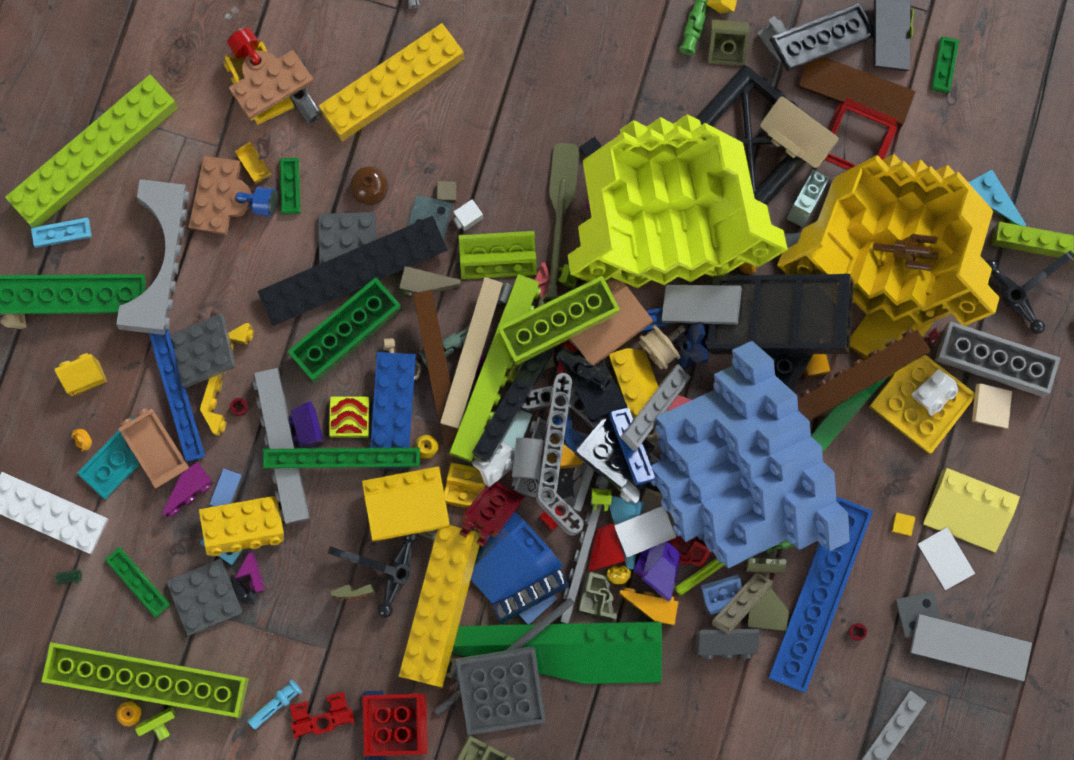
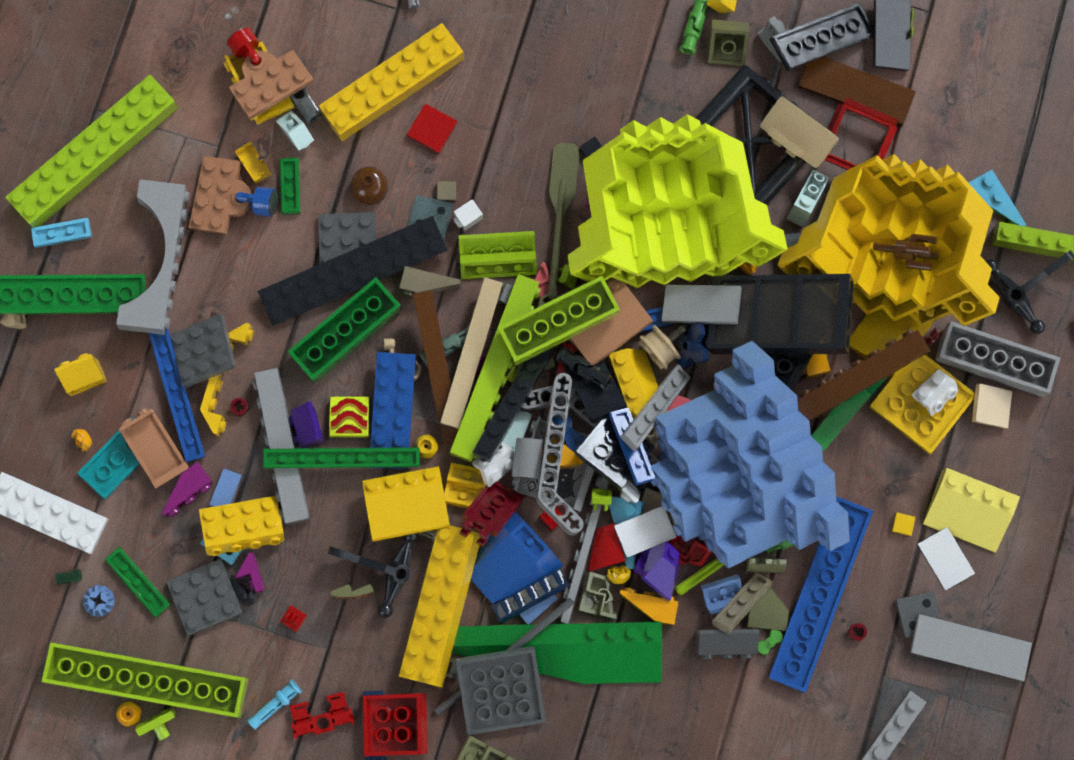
green tile [931,36,959,94] -> none
none -> medium blue gear [83,585,115,617]
none -> light aqua slope [276,111,314,150]
none -> red tile [280,605,308,632]
none -> red tile [407,103,458,154]
none -> bright green piece [758,629,783,655]

